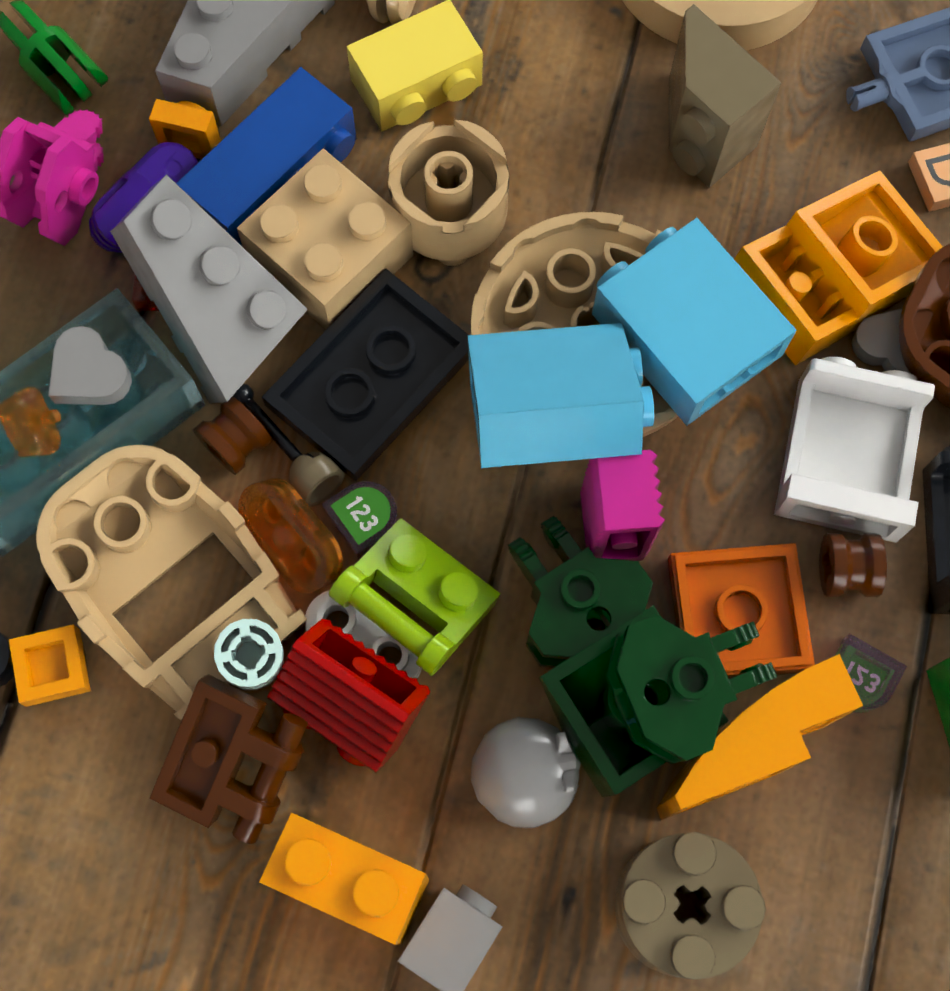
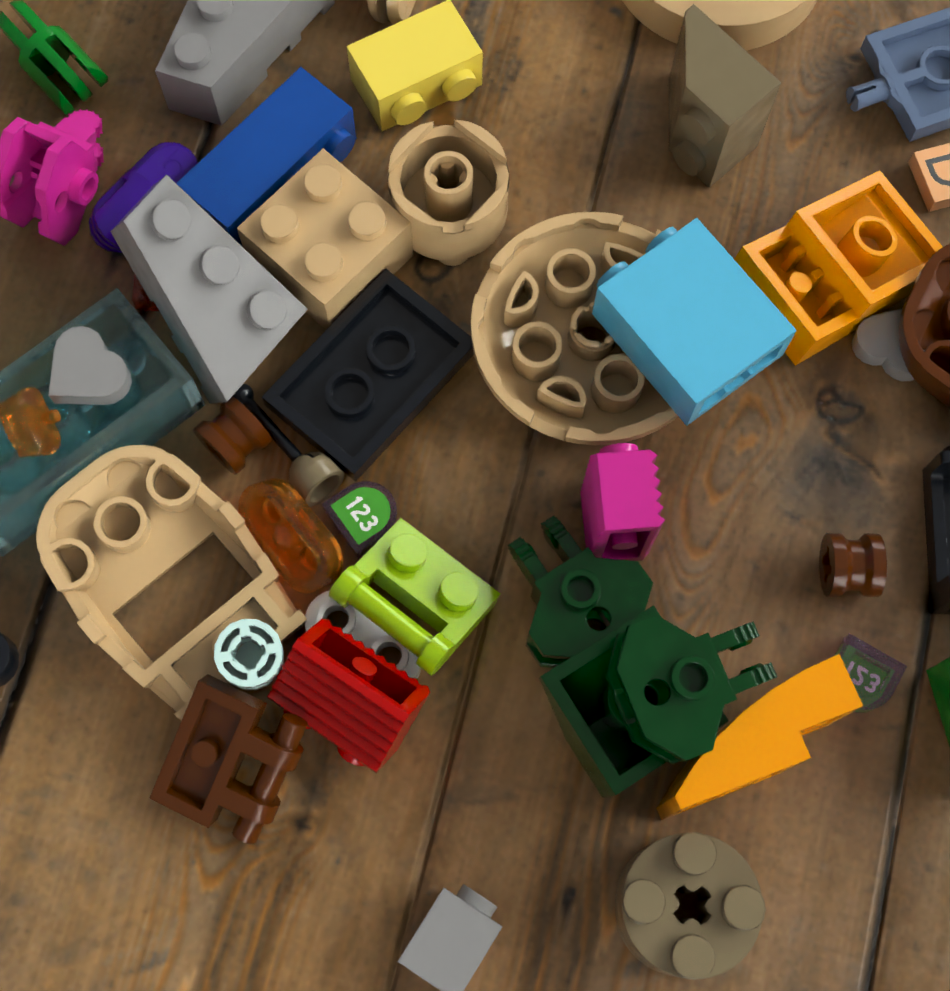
light orange plate [9,624,91,707] -> none
light orange plate [149,99,222,159] -> none
light orange brick [259,812,429,945] -> none
medium azure brick [467,323,654,468] -> none
light grey helmet [470,717,581,828] -> none
orange tile [668,543,815,679] -> none
white panel [774,357,935,543] -> none

